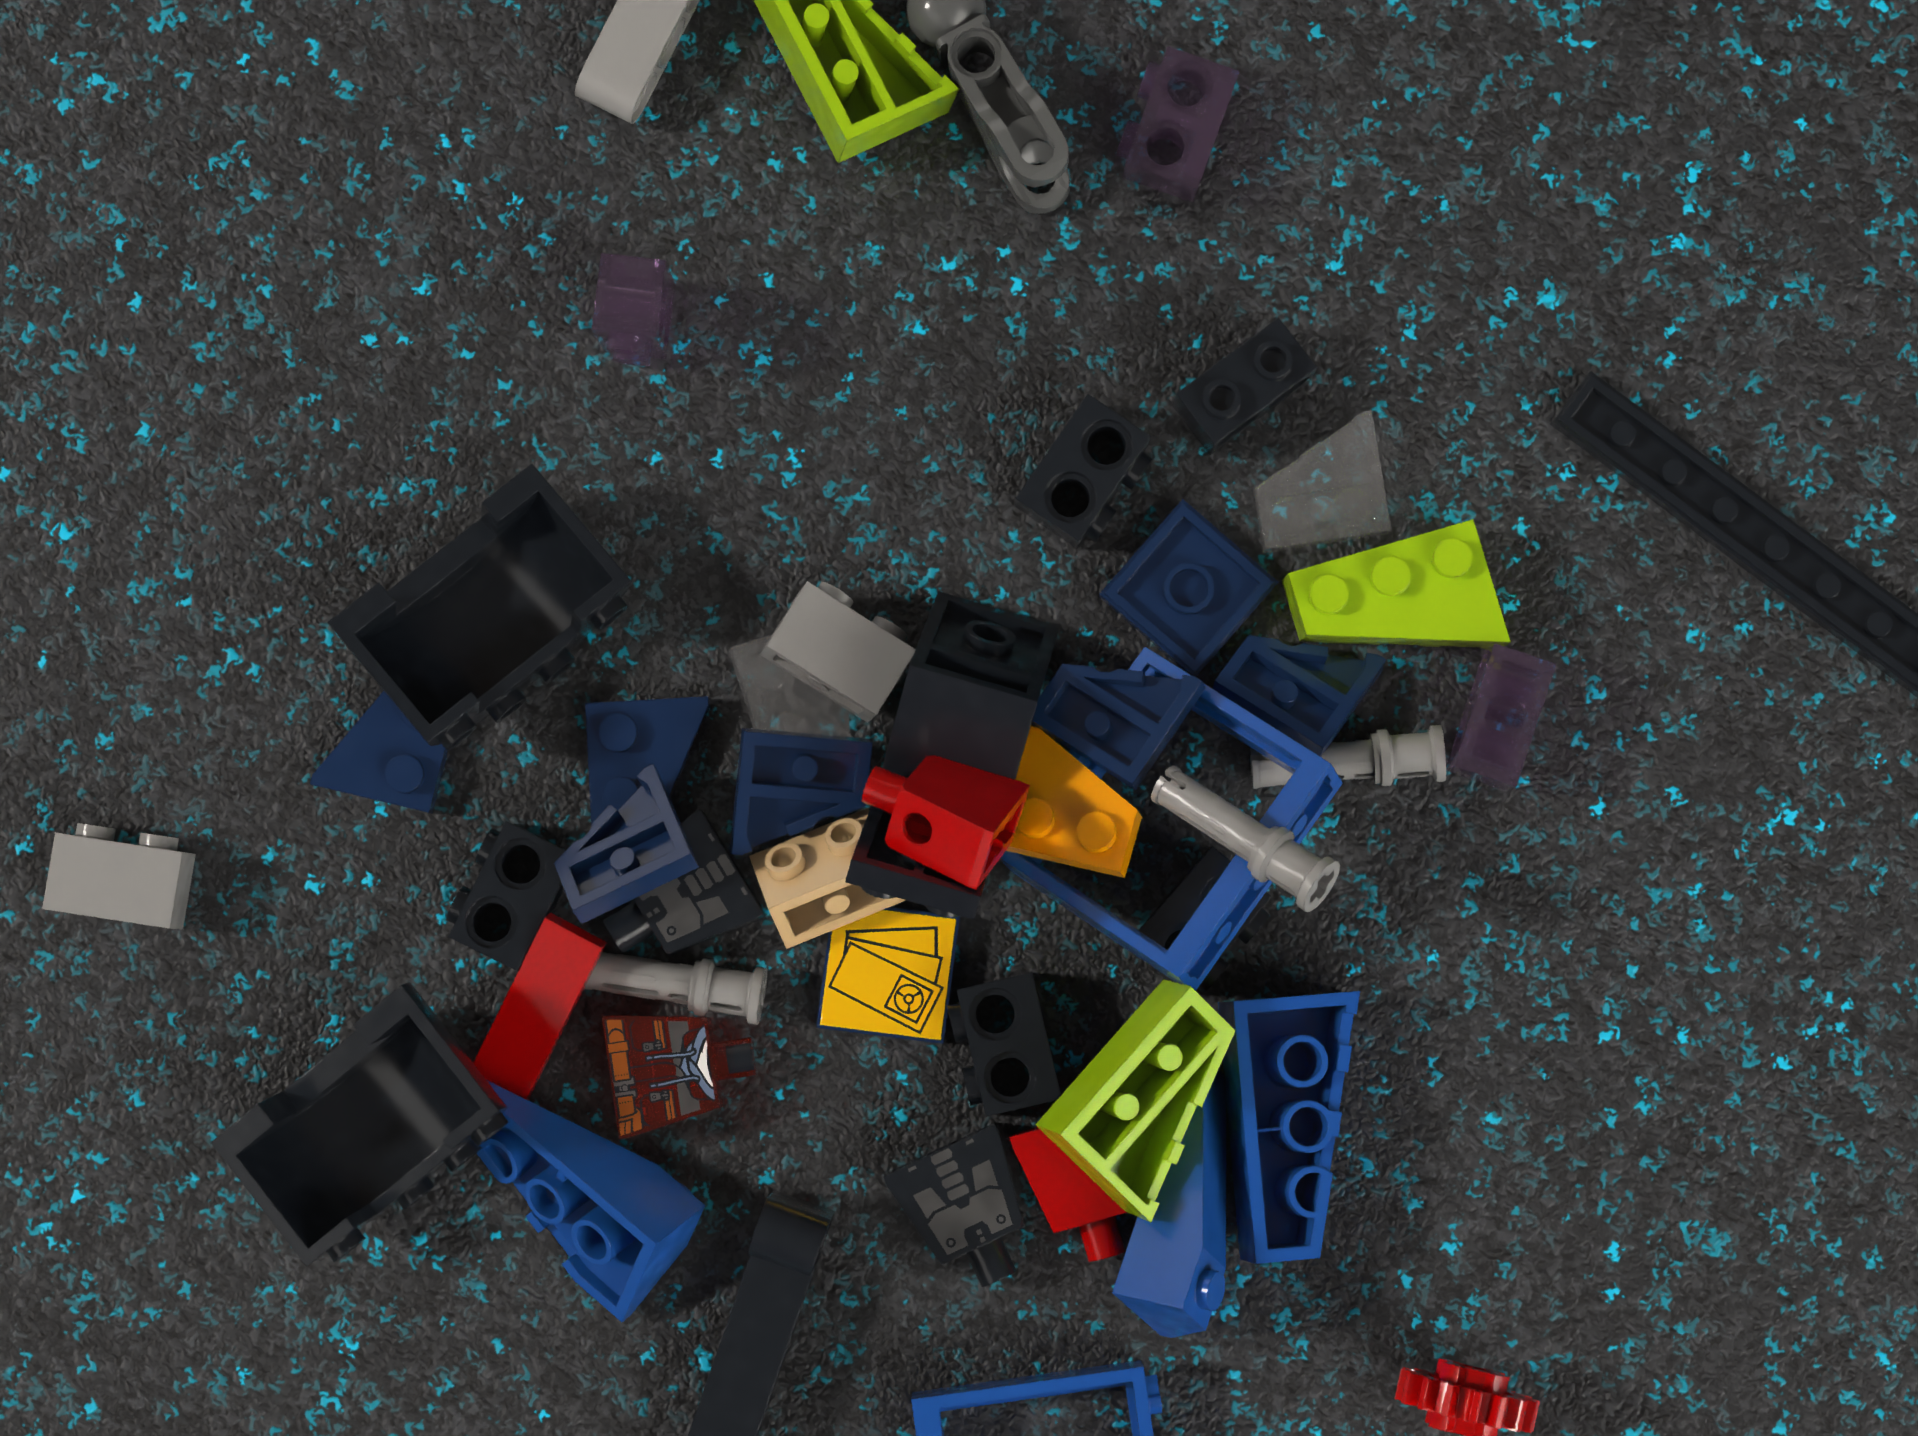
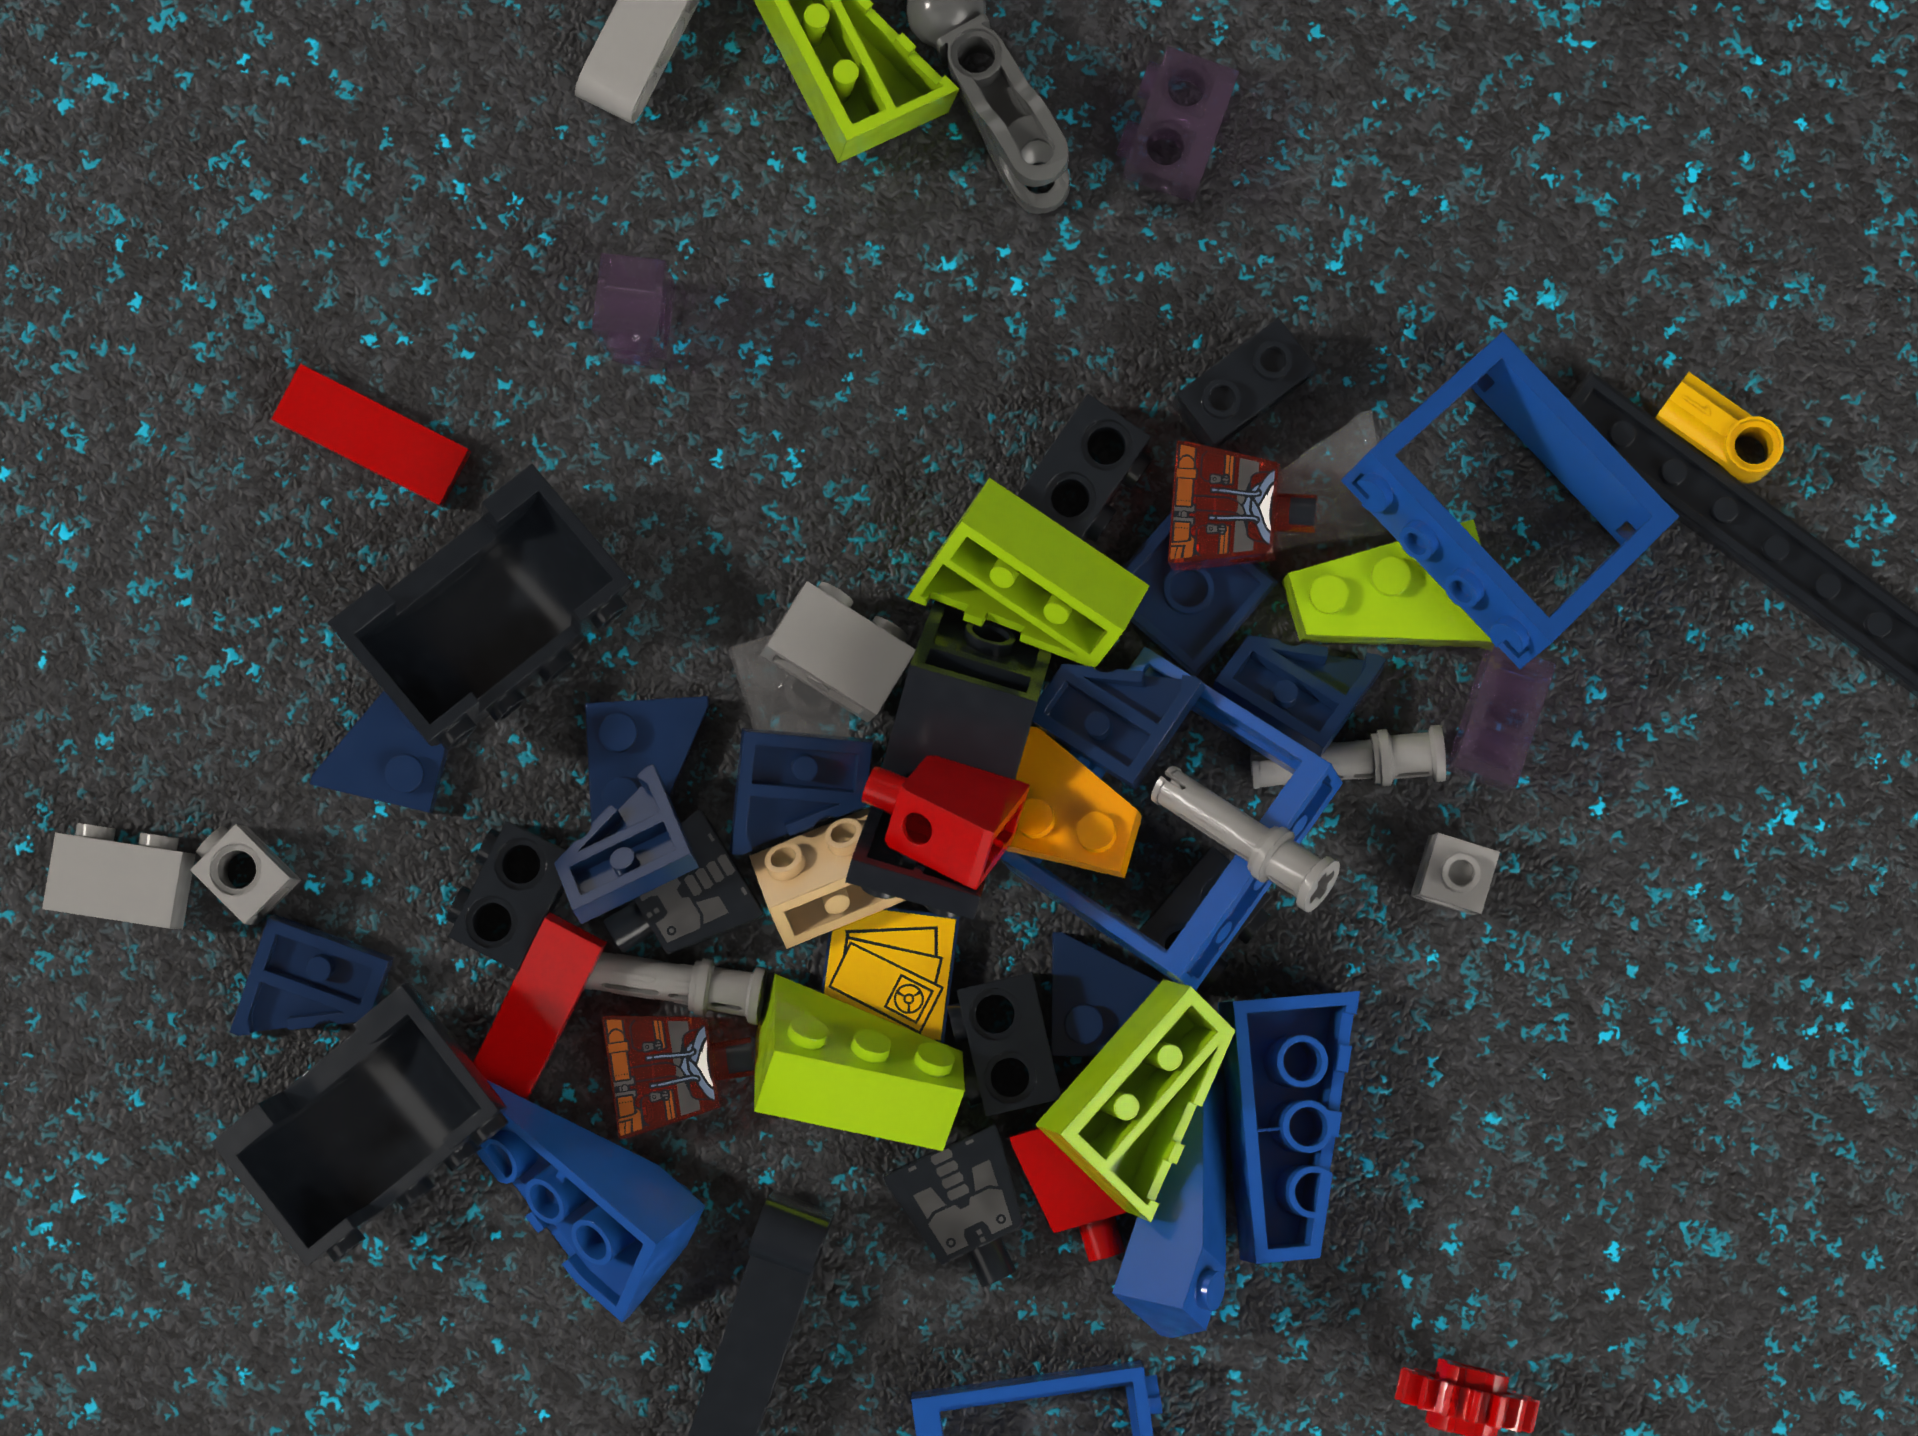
none -> light grey brick [190,824,301,925]
none -> dark blue wing [229,914,394,1036]
none -> red tile [271,364,471,508]
none -> lime wedge [754,974,965,1151]
none -> lime wedge [907,477,1150,668]
none -> dark blue wing [1051,932,1160,1057]
none -> torso [1168,441,1318,571]
none -> blue window [1340,331,1680,669]
none -> light grey brick [1410,833,1500,915]
none -> yellow piece [1655,372,1784,484]

